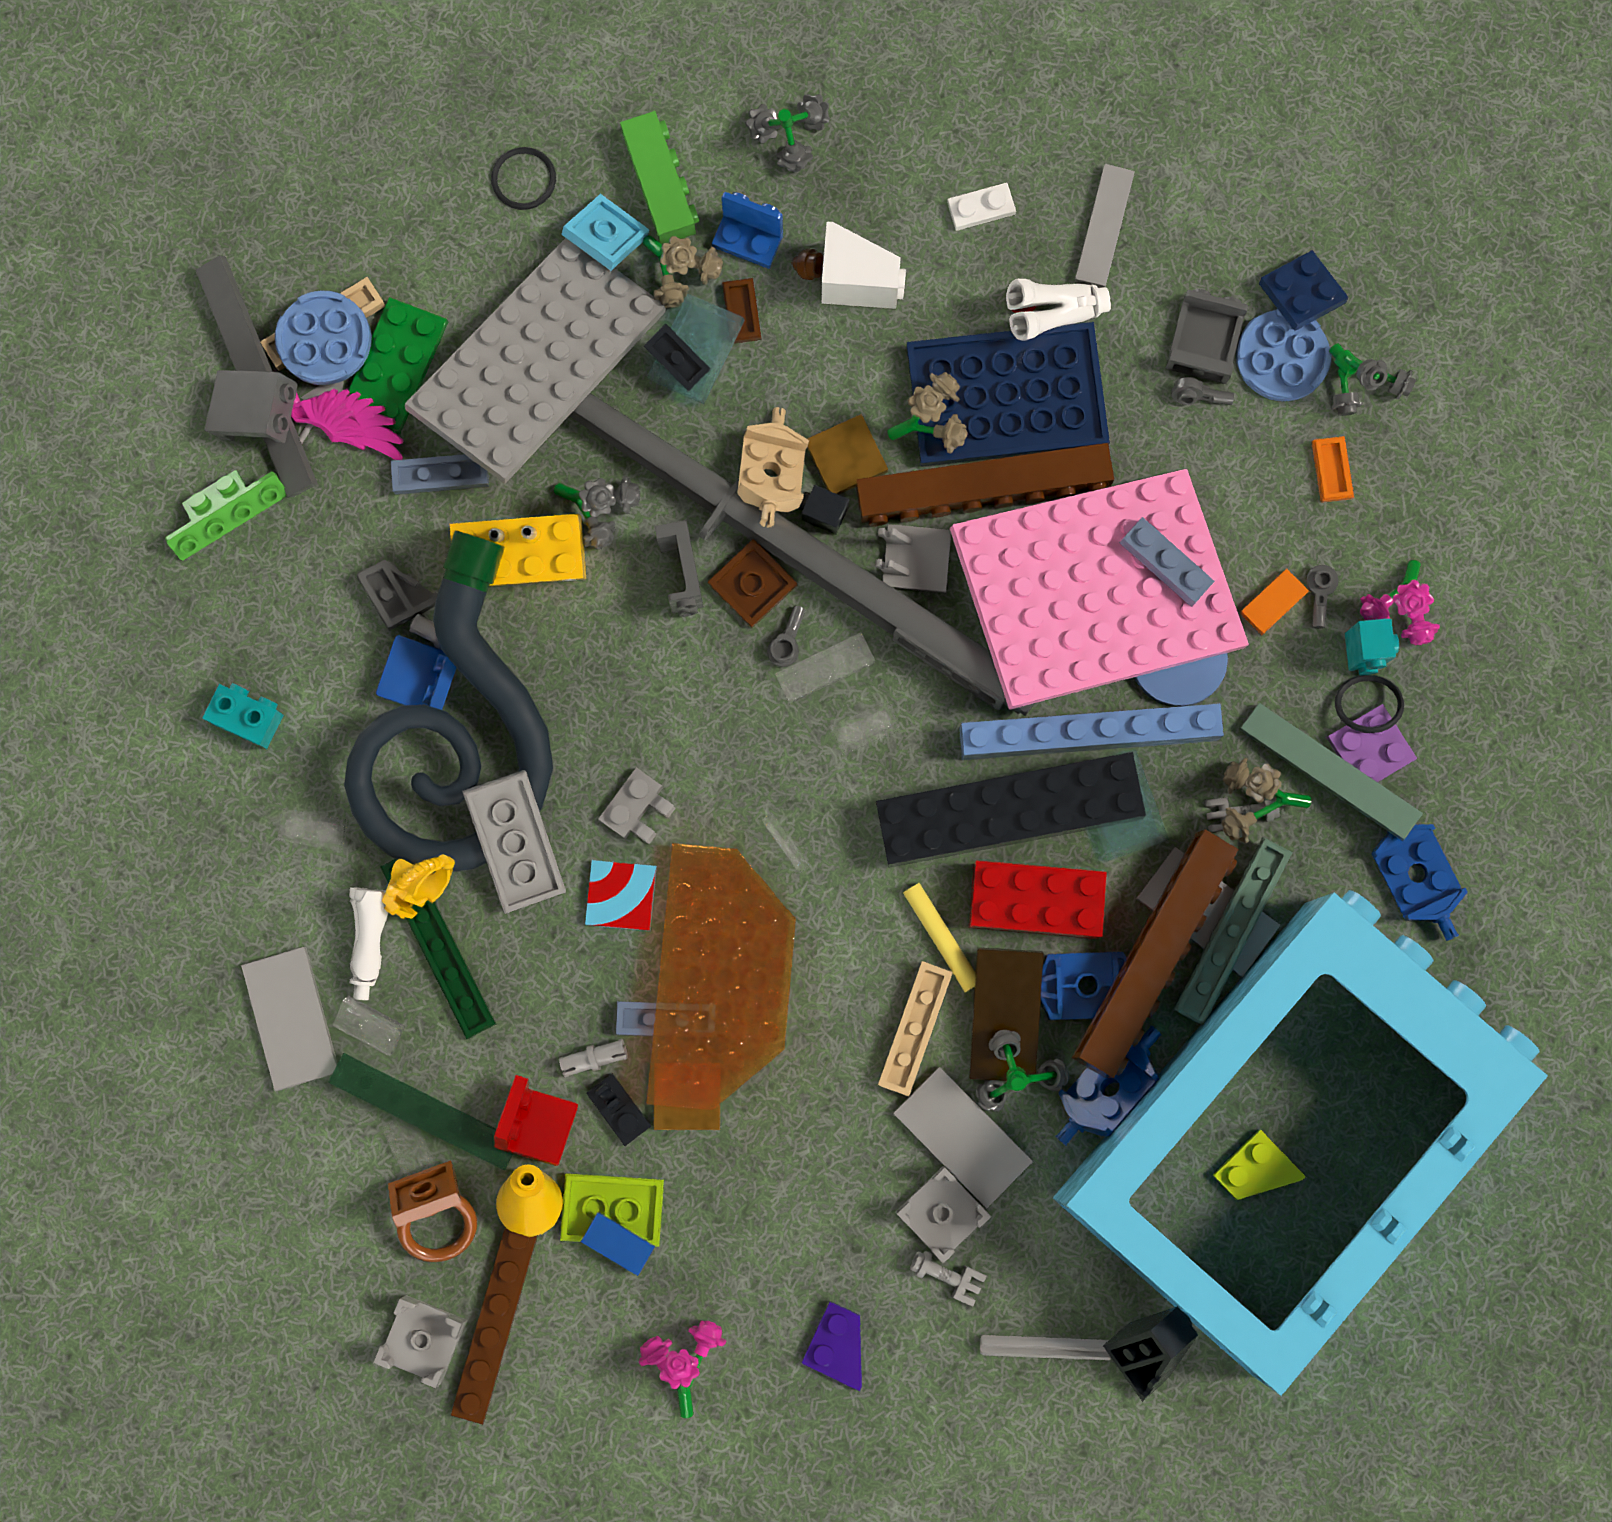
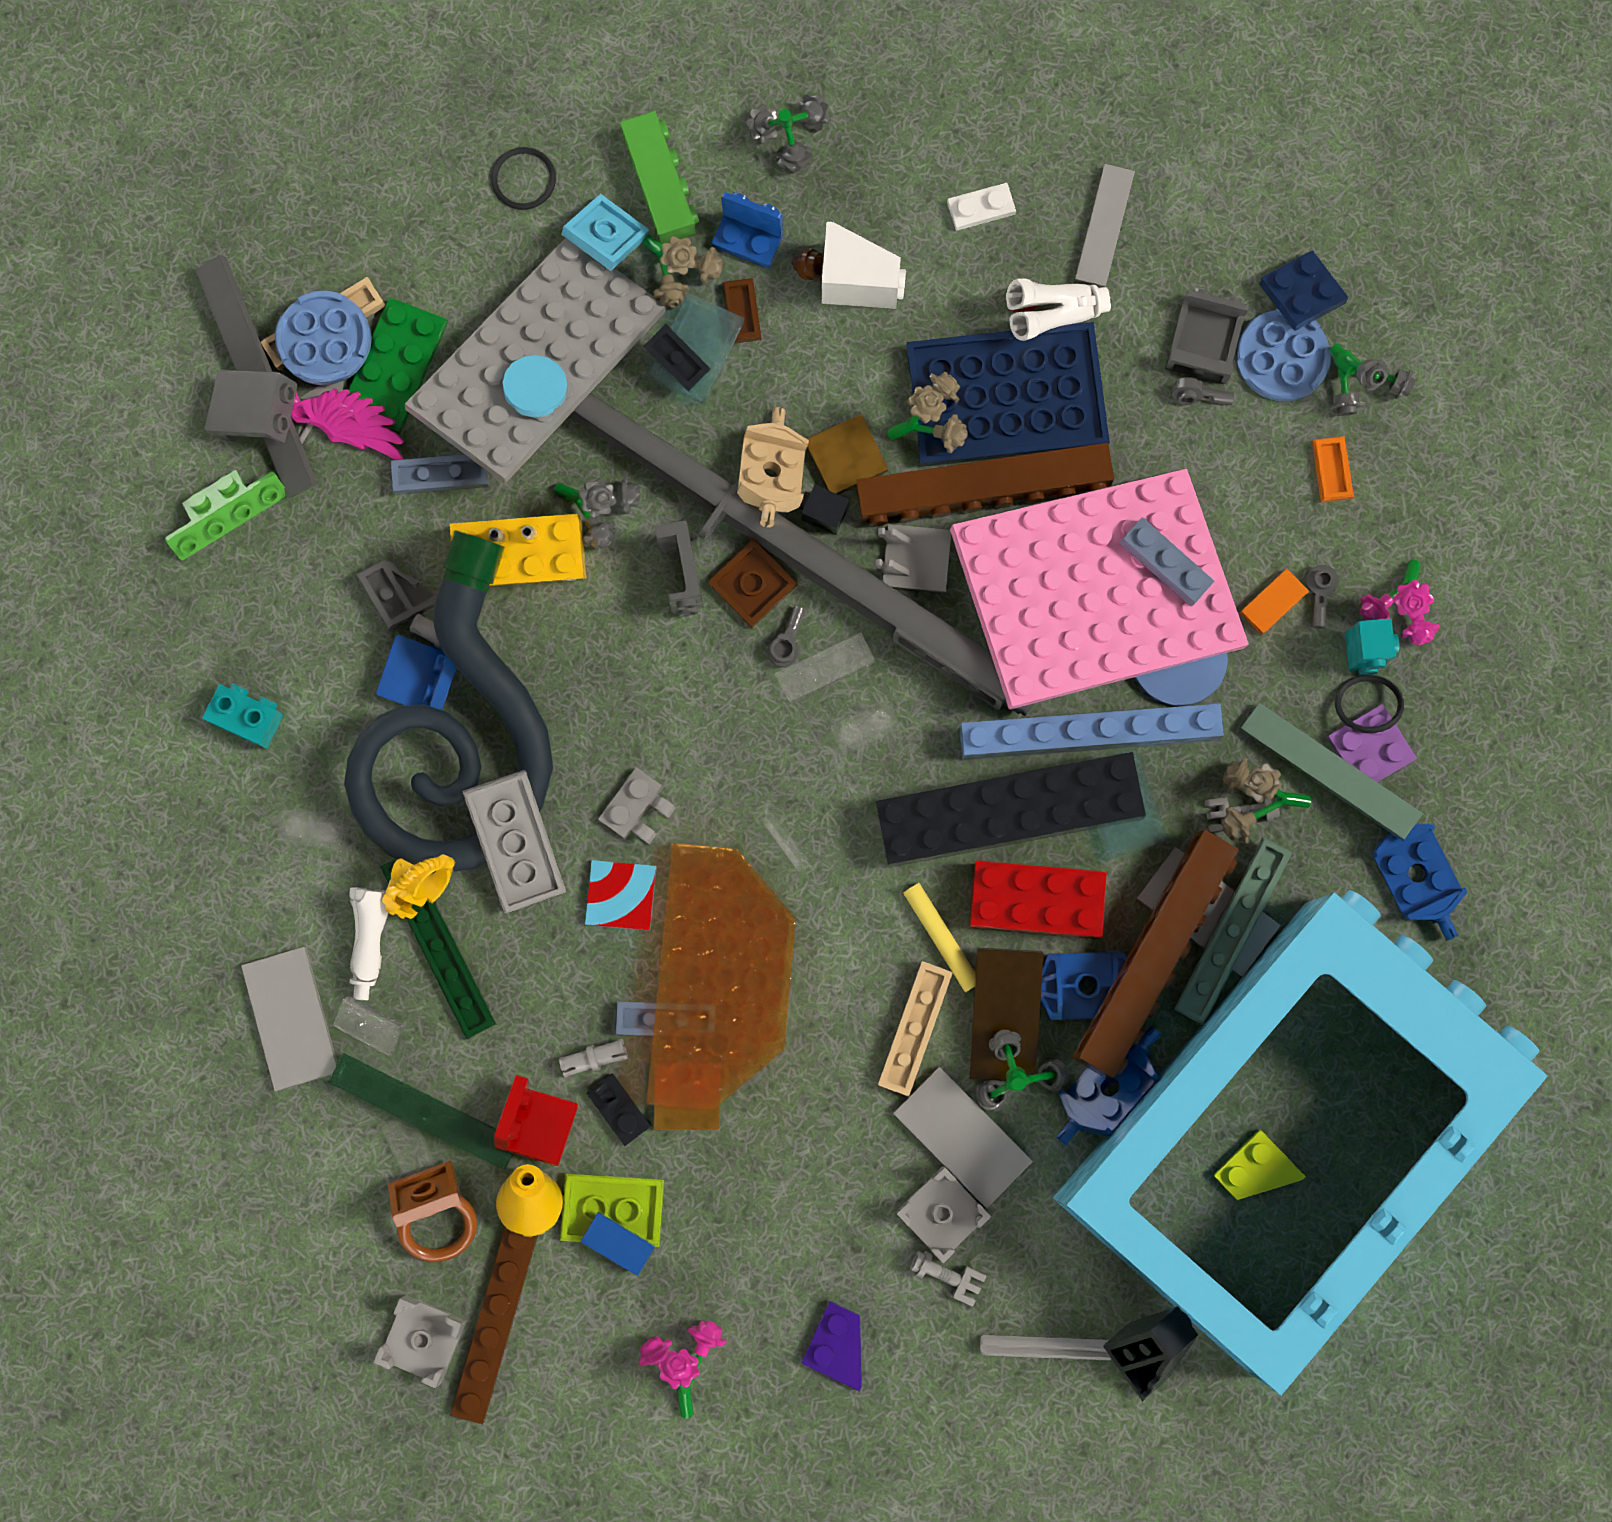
none -> medium azure tile [503,355,567,418]

